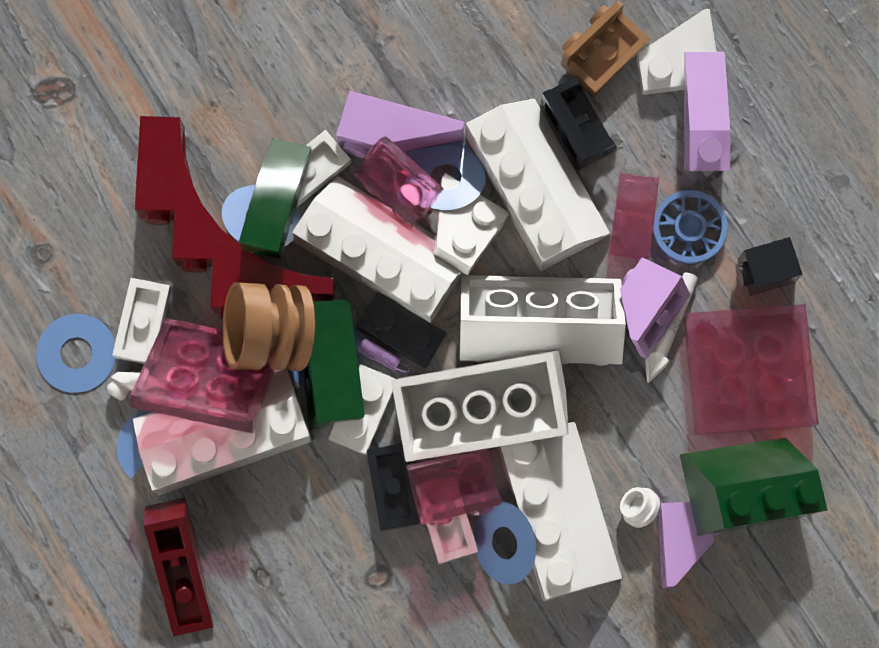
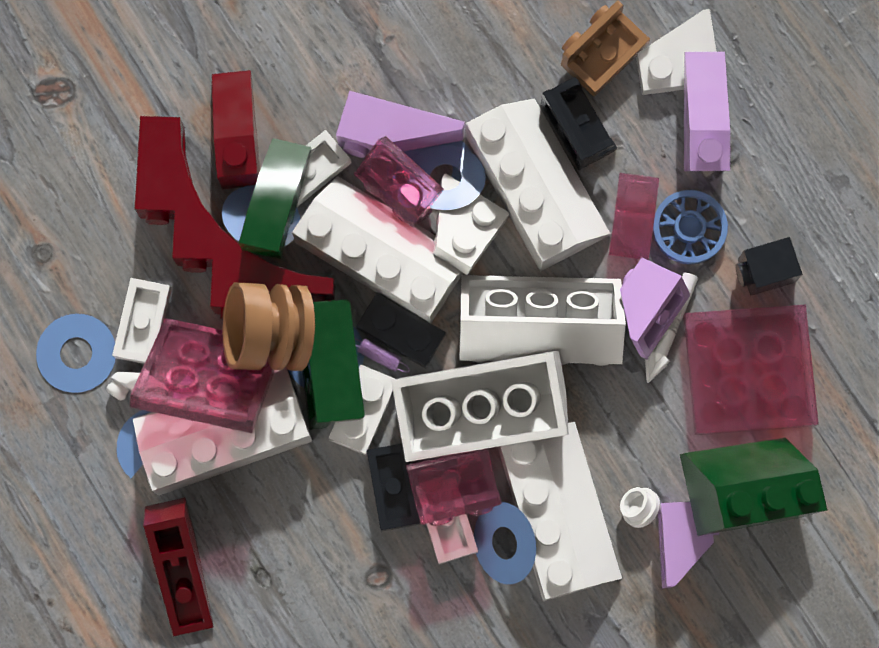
none -> dark red slope [212,70,260,189]

